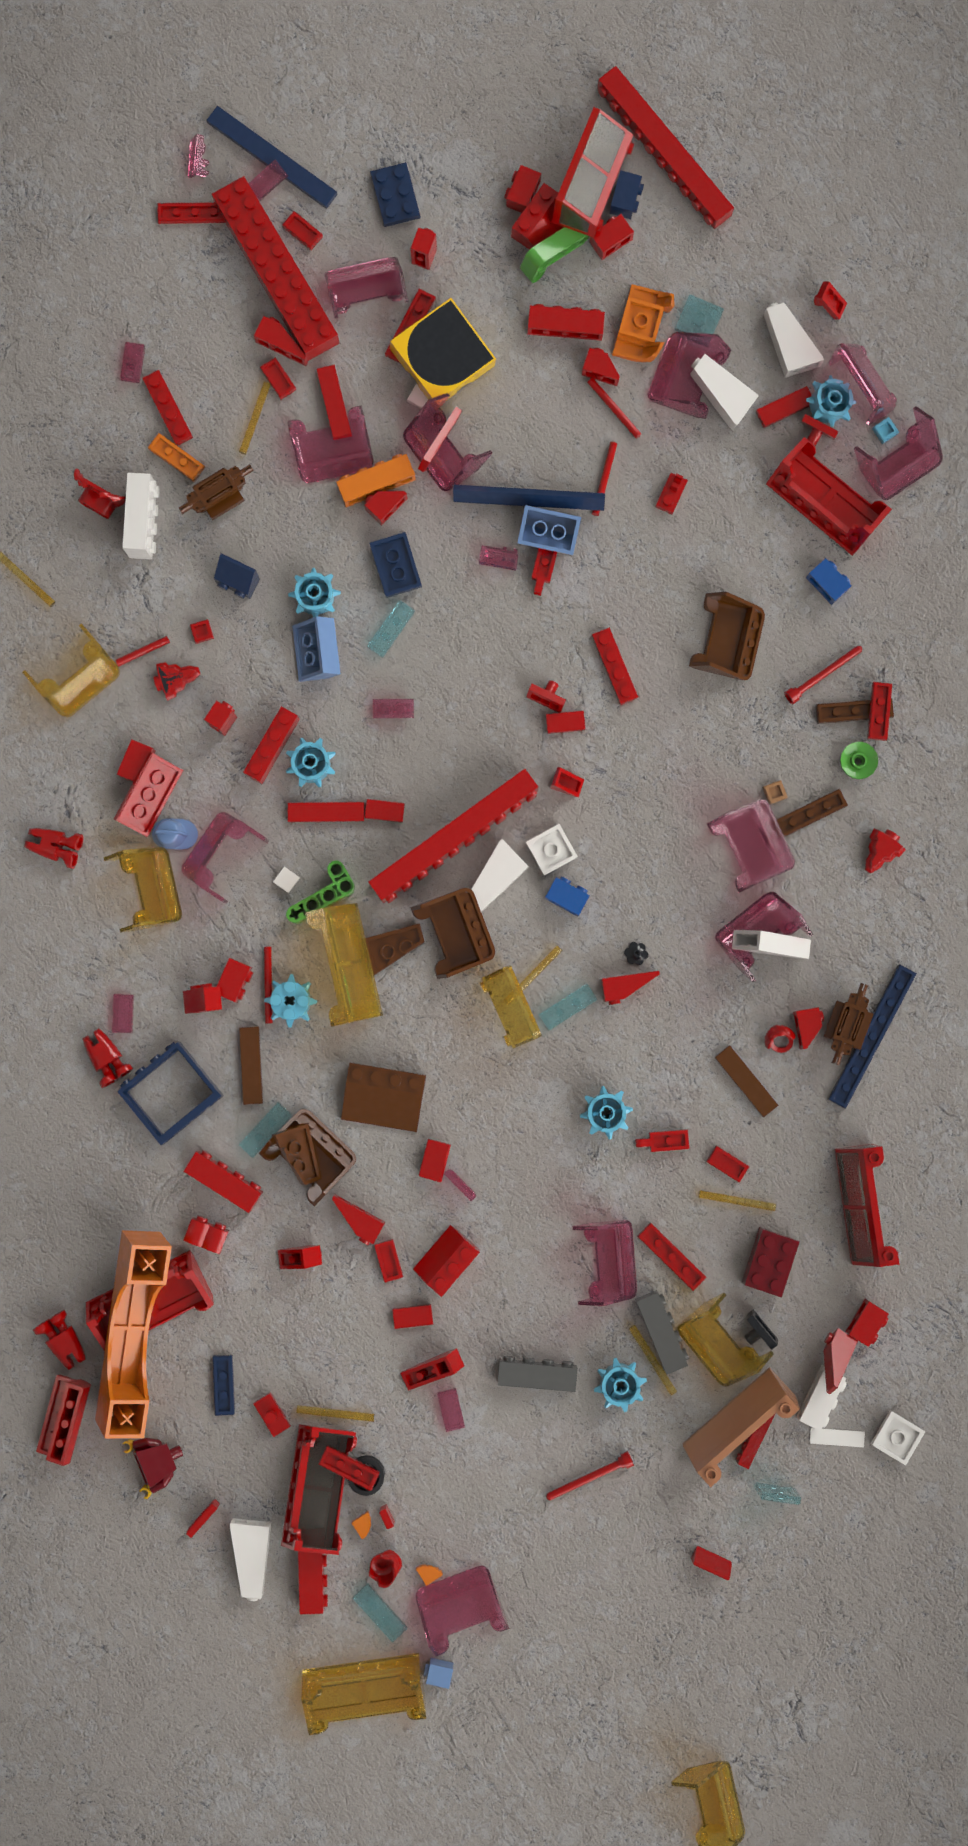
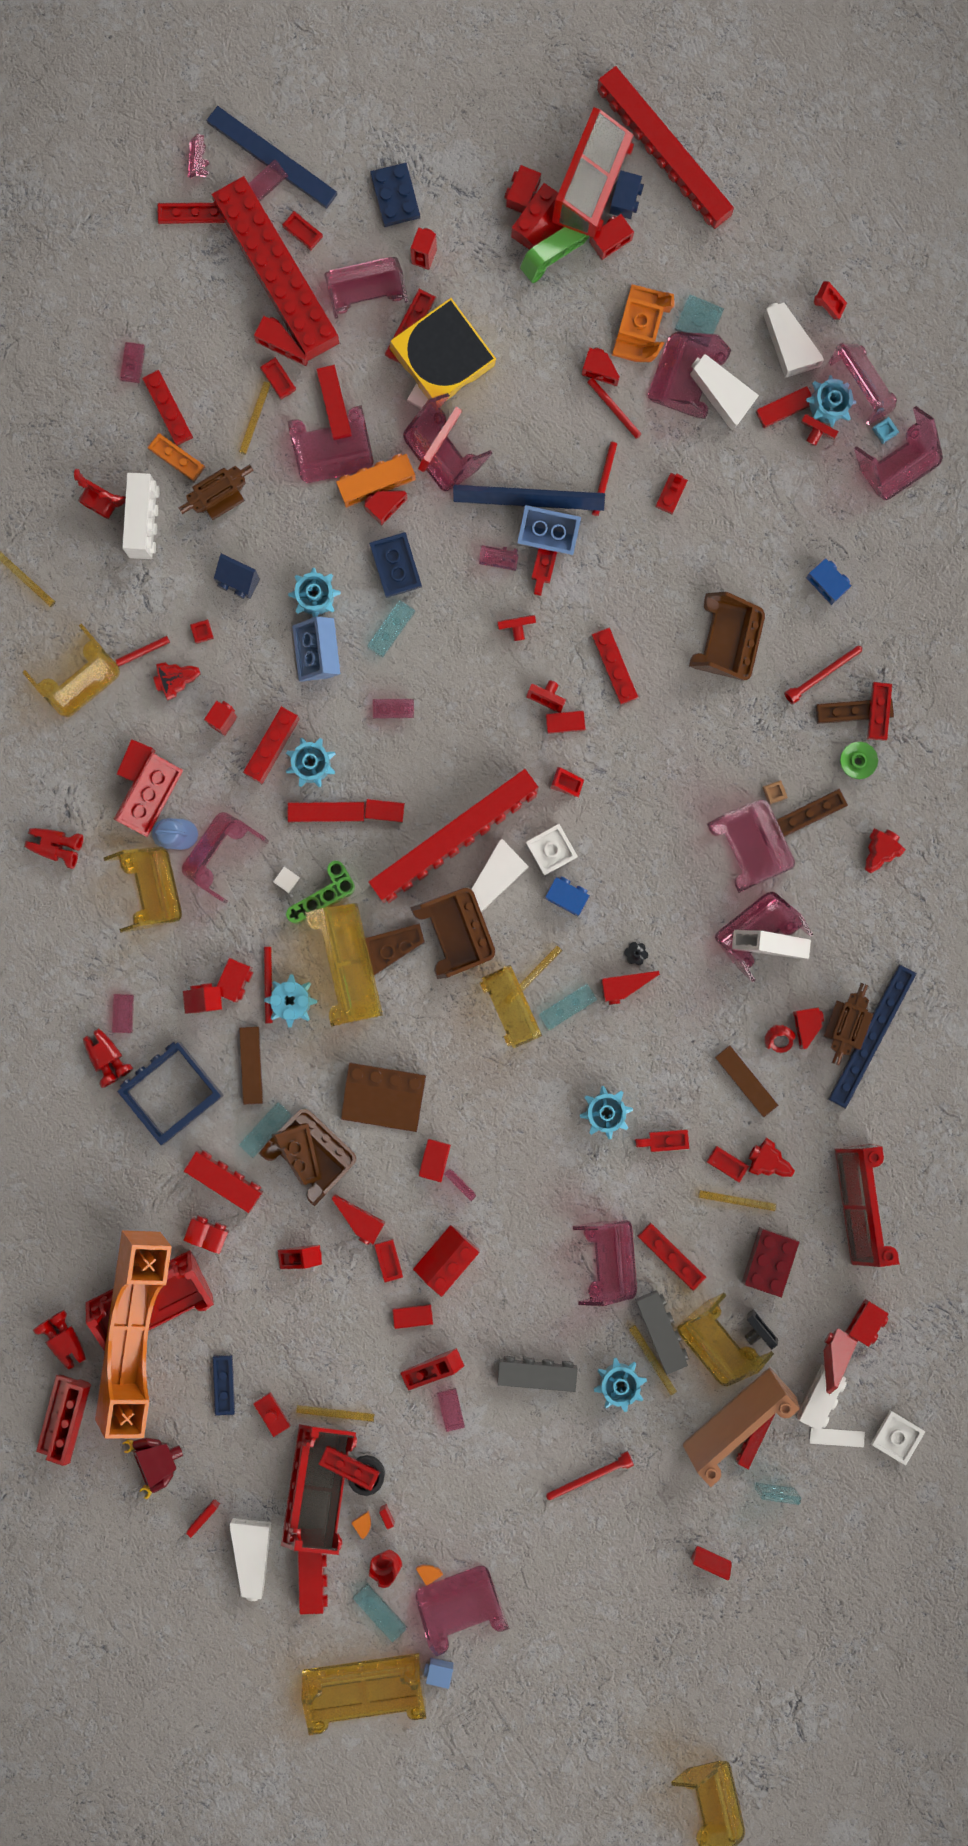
red brick [527,304,605,341] -> none
red windscreen [766,437,892,556] -> none
none -> red tile [497,615,536,641]
none -> red rock [748,1138,795,1177]

